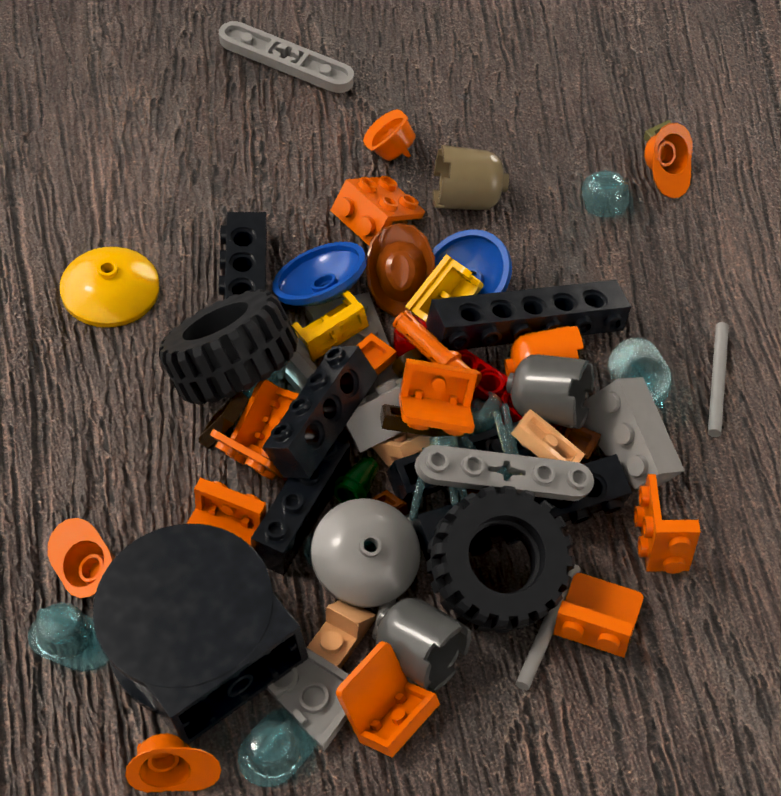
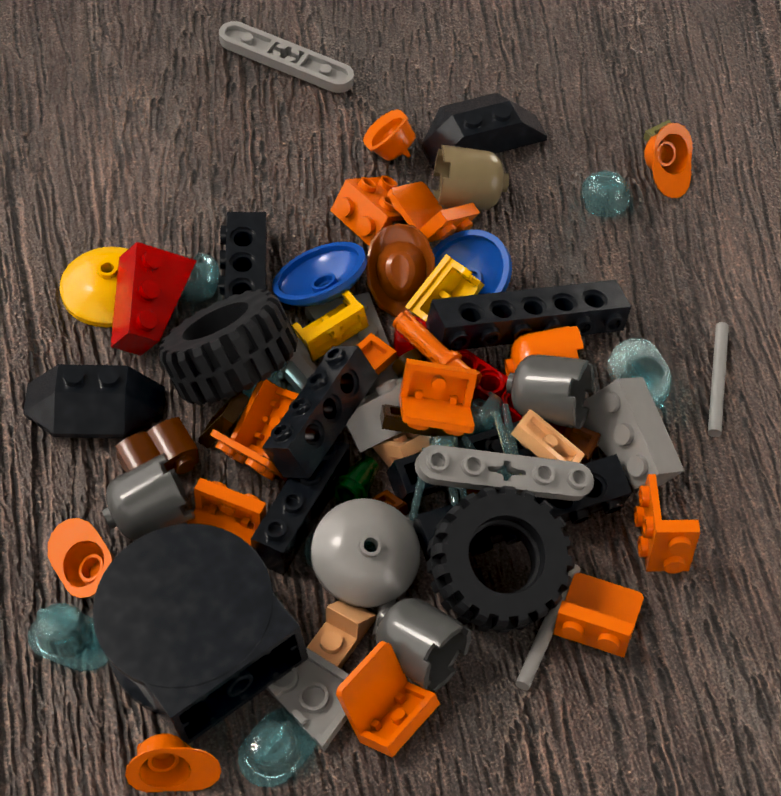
none -> black wedge [24,364,165,439]
none -> dark grey cylinder [102,453,195,540]
none -> red wedge [111,242,197,356]
none -> reddish brown brick [115,417,199,474]
none -> clear light blue hair [179,252,220,303]
none -> orange bracket [387,181,480,242]
none -> black wedge [422,93,548,170]

